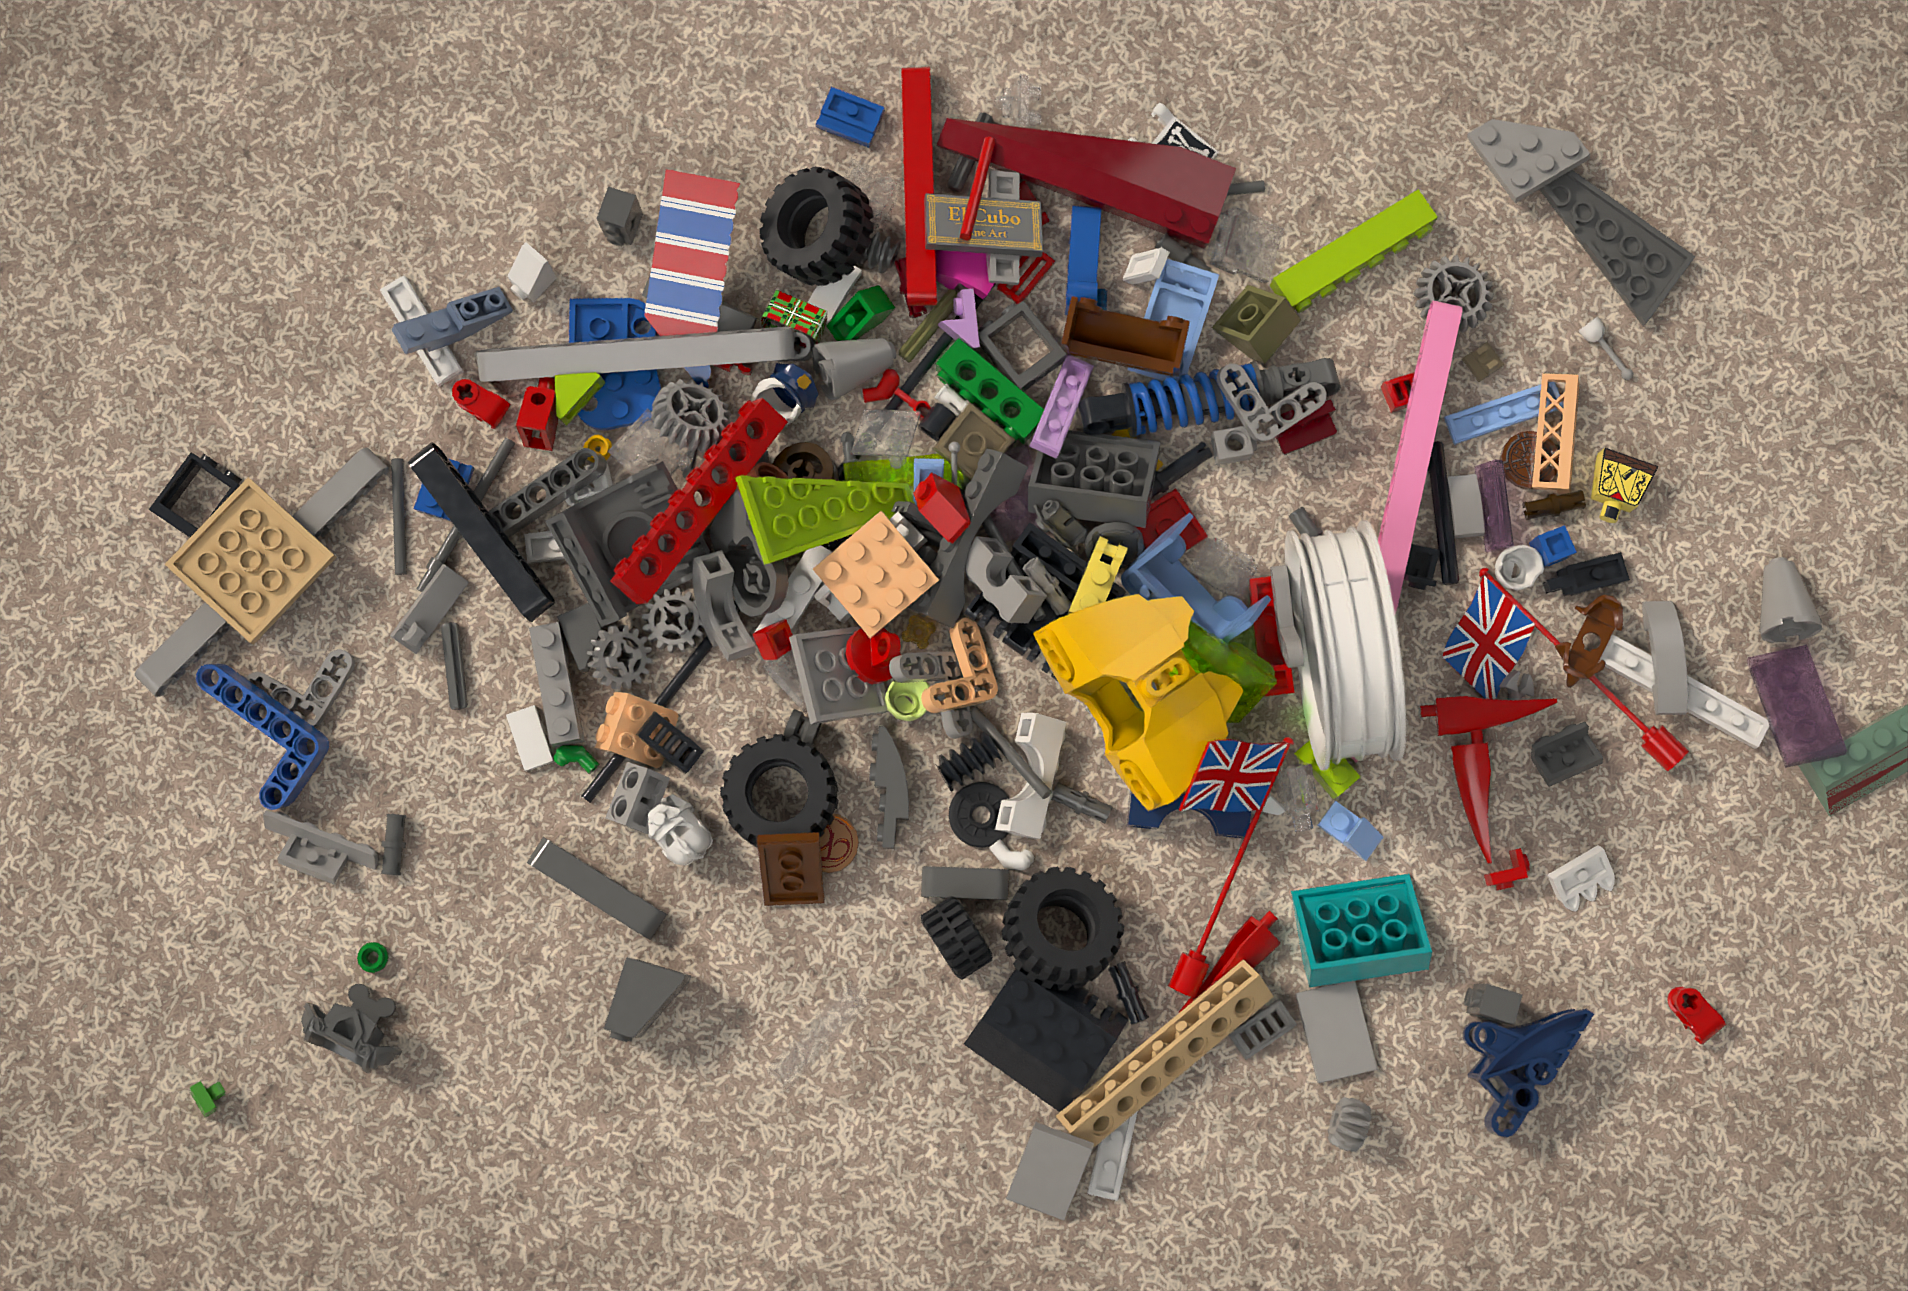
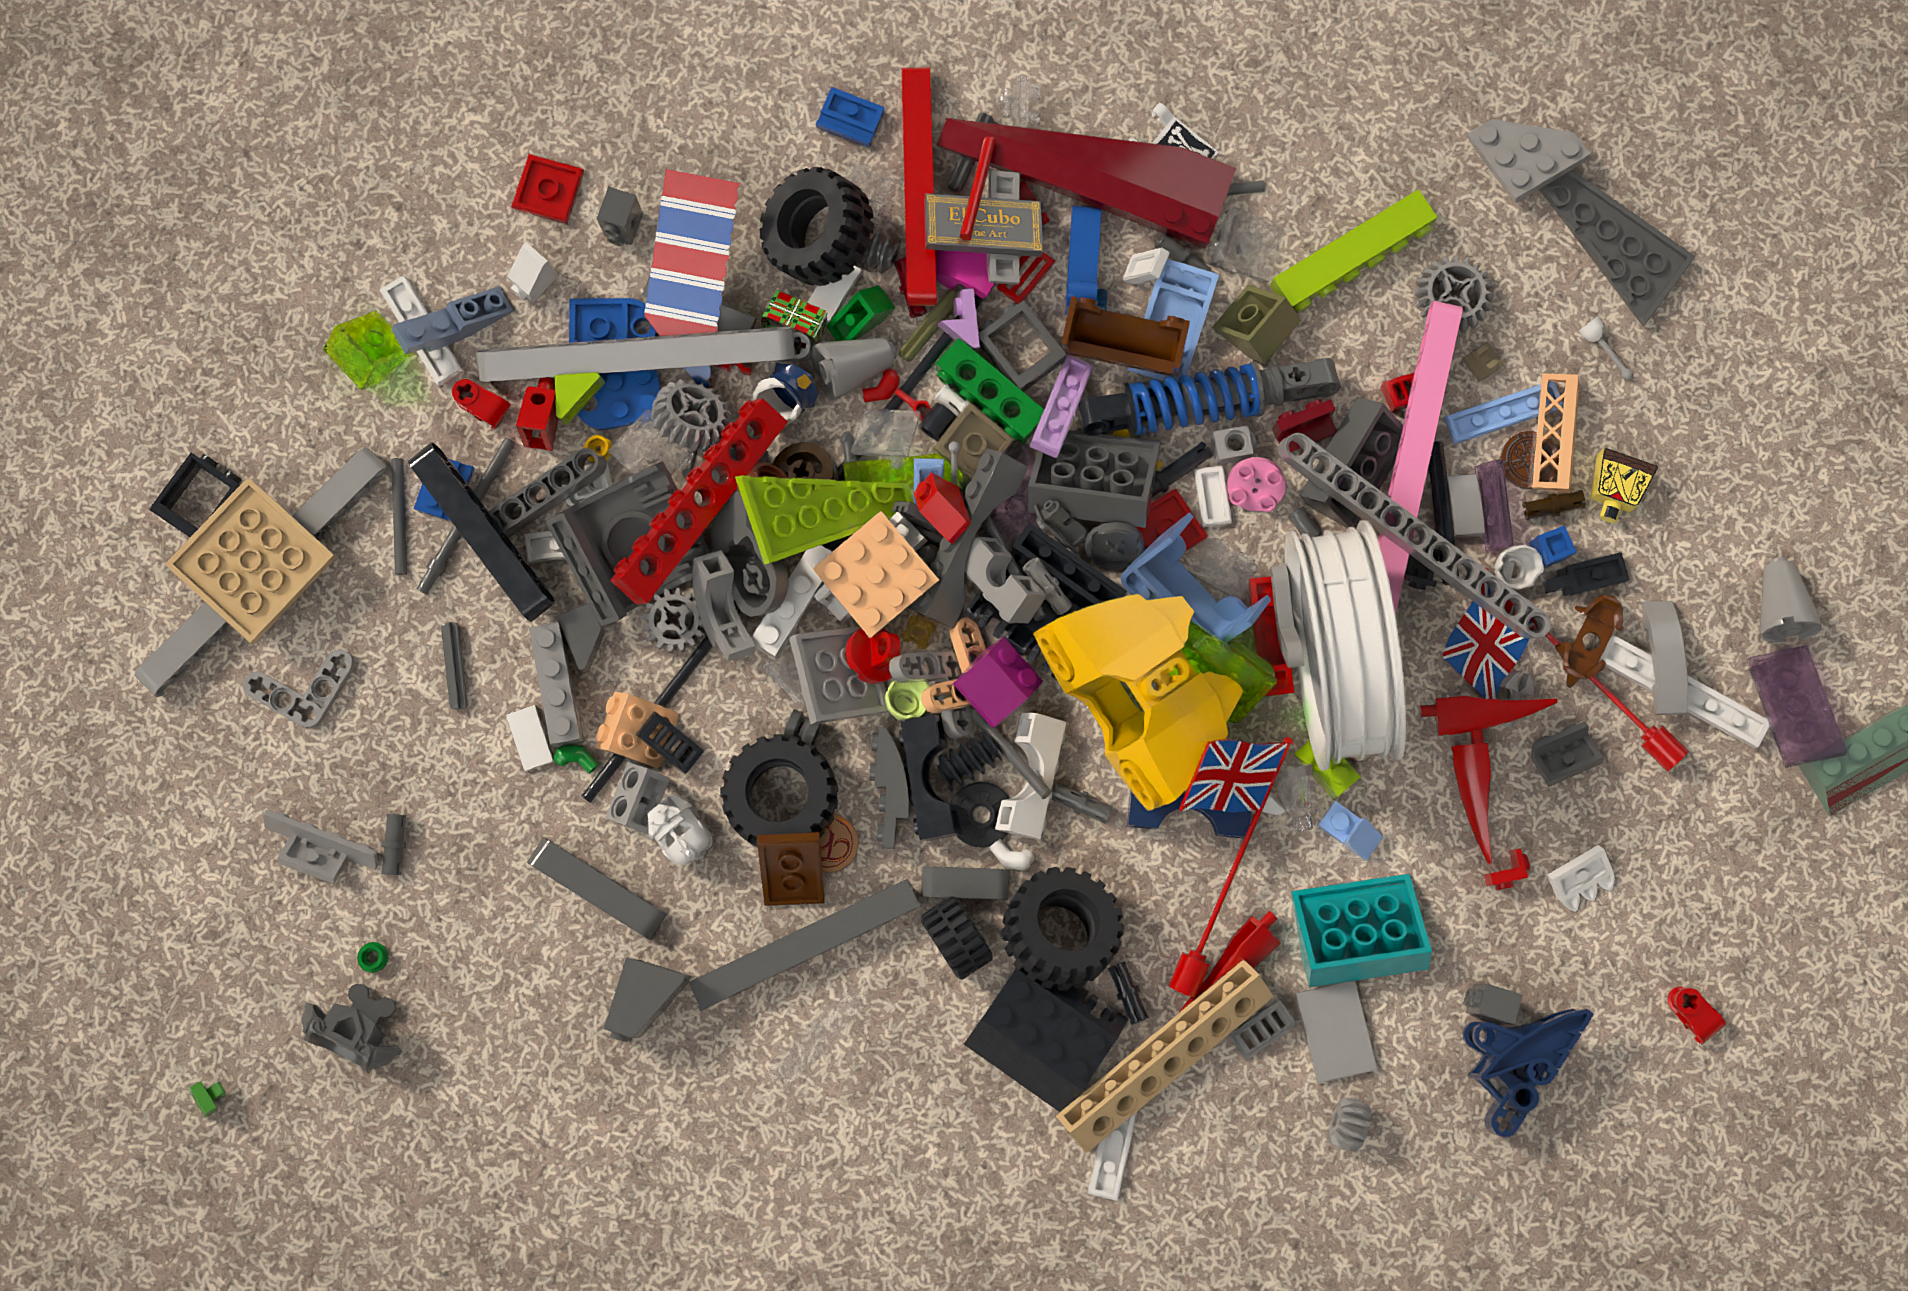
blue beam [196,664,329,810] -> none
light grey hinge [390,564,469,654] -> none
light grey gear [587,625,652,690] -> none
red slope [753,619,793,660] -> none
light grey tile [1006,1122,1094,1220] -> none
light yellow plate [1068,536,1127,614] -> none
light grey beam [1217,364,1327,442] -> none
none -> clear neon green slope [323,310,413,390]
none -> red tile [511,154,584,224]
none -> dark grey tile [689,879,922,1011]
none -> black arch [899,715,962,841]
none -> magenta slope [953,637,1043,728]
none -> white tile [1194,465,1232,527]
none -> bright pink plate [1227,457,1286,512]
none -> light grey beam [1278,433,1551,639]
none -> dark grey slope [1299,397,1403,529]

